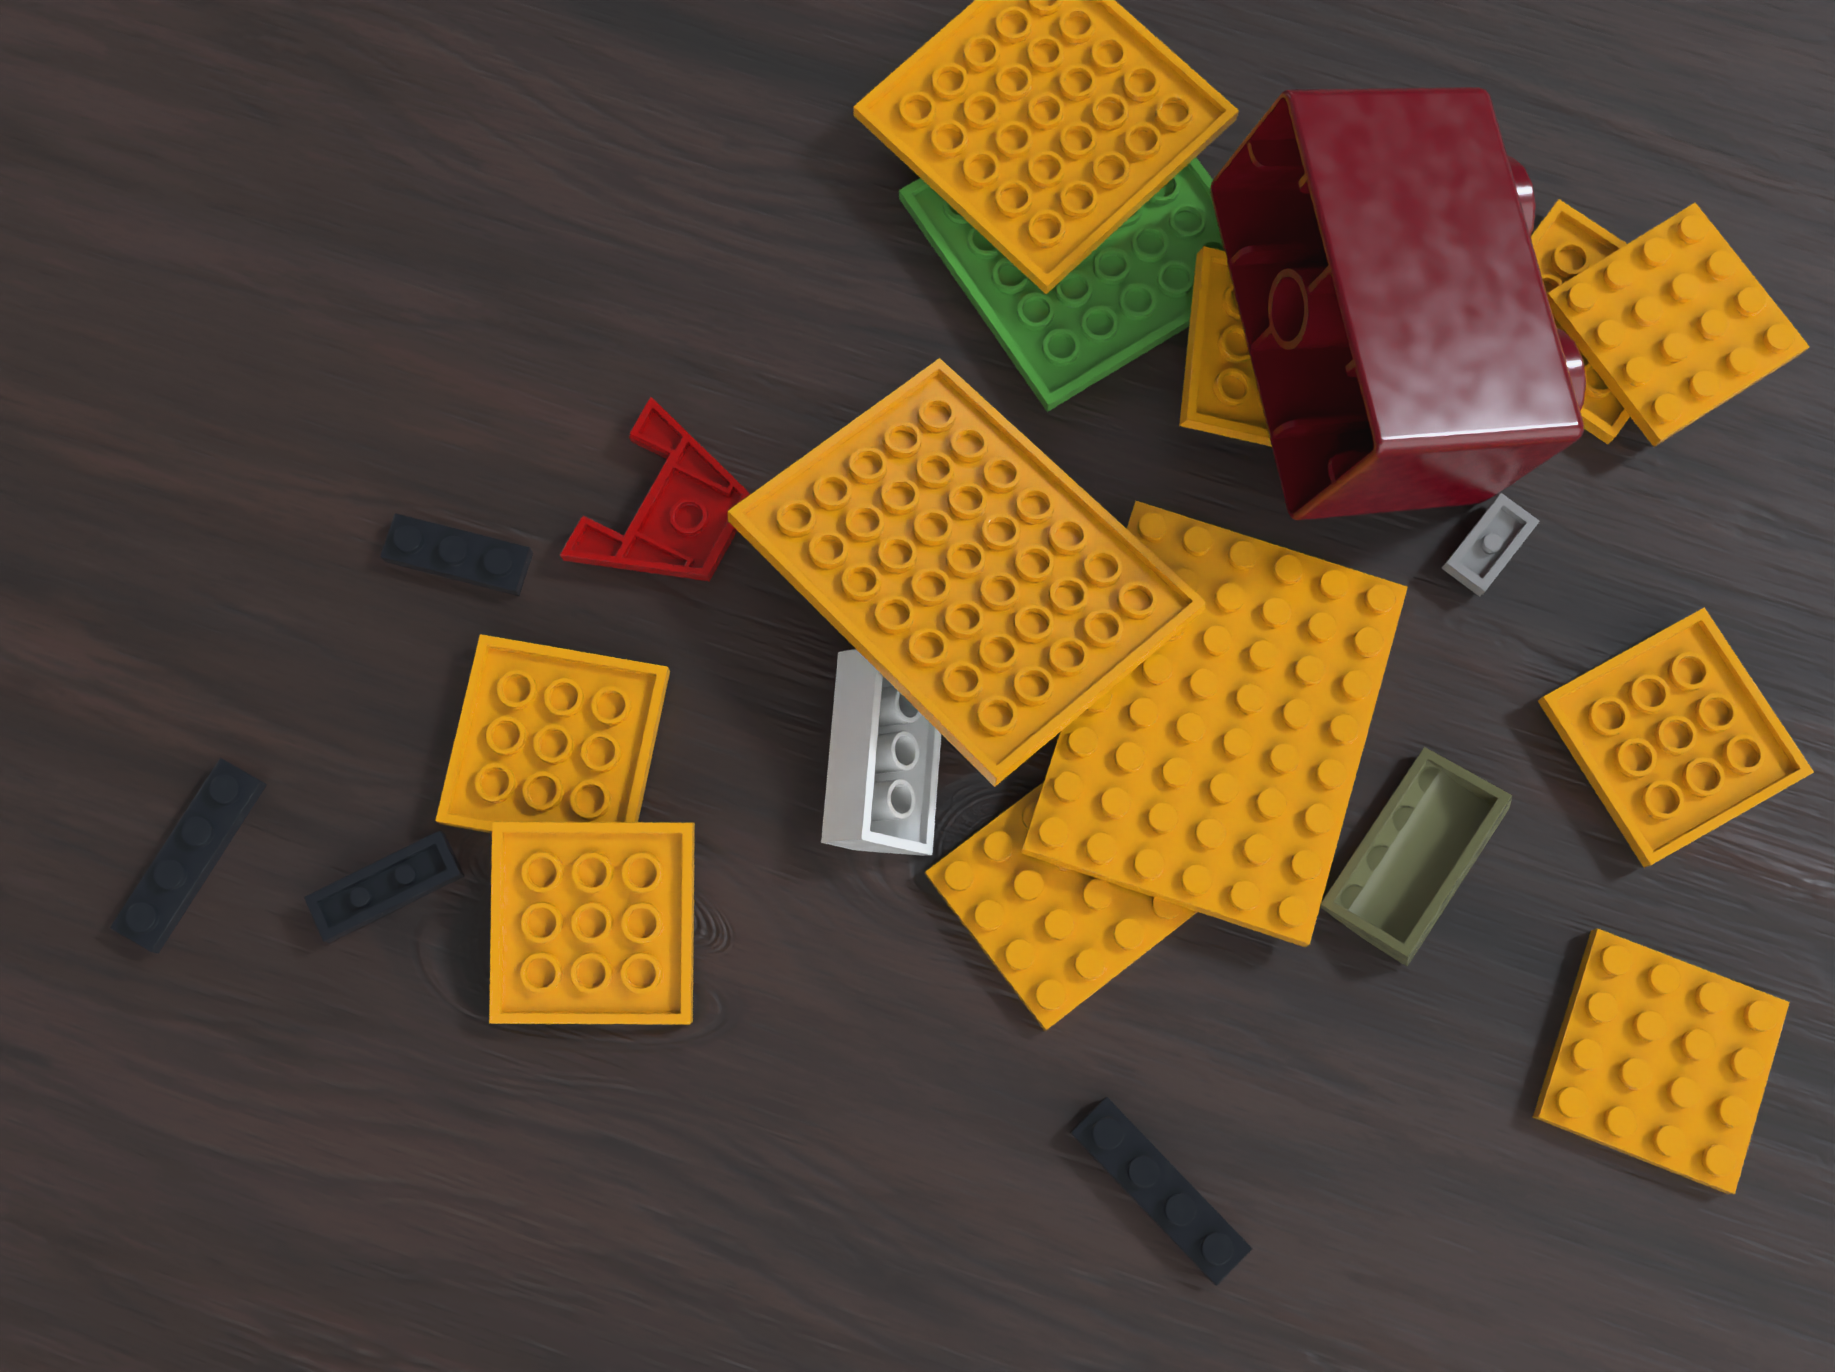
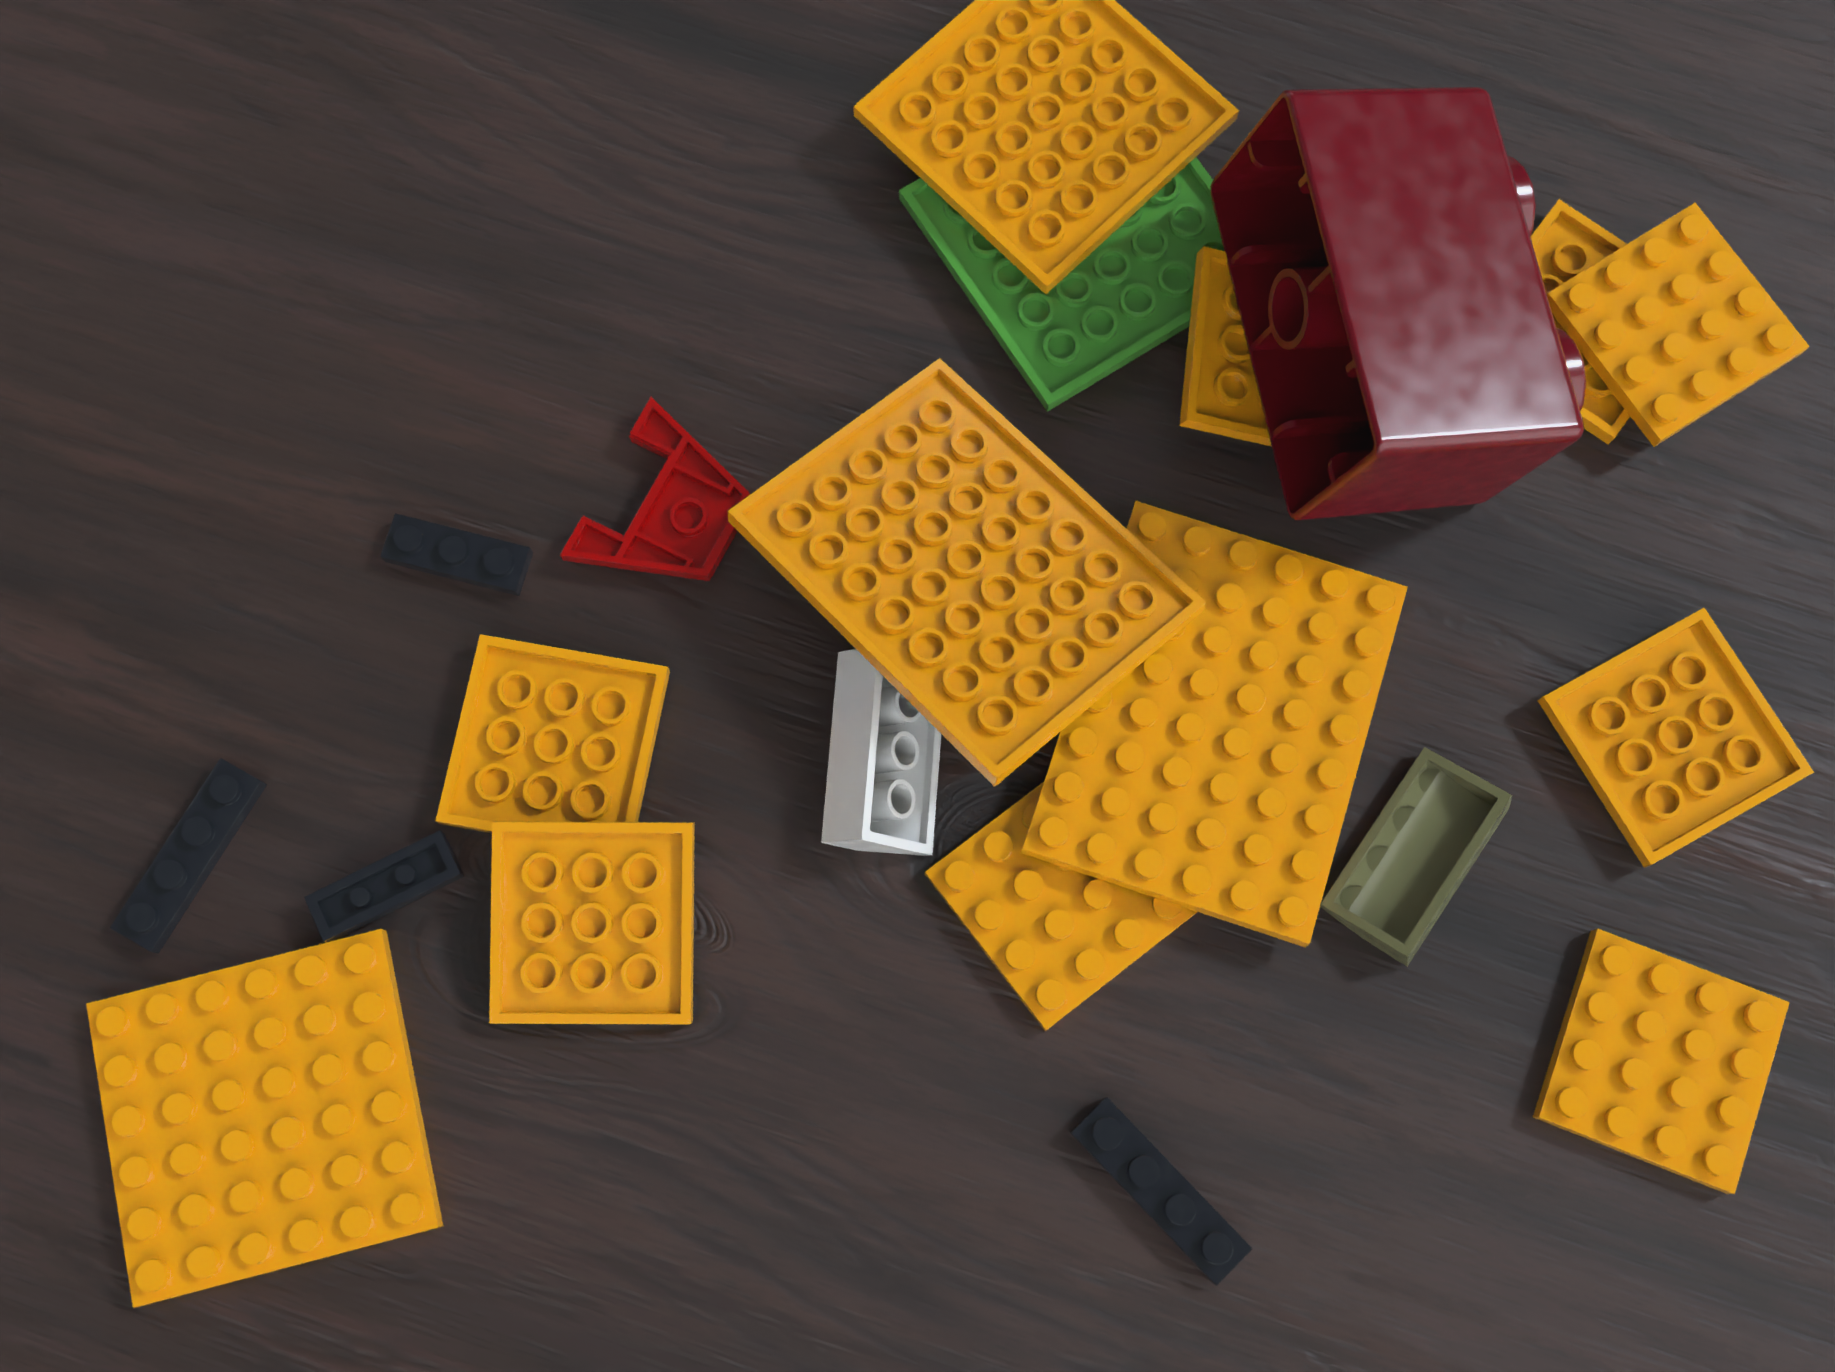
light grey plate [1442,493,1540,597] -> none
none -> light orange plate [86,929,443,1308]

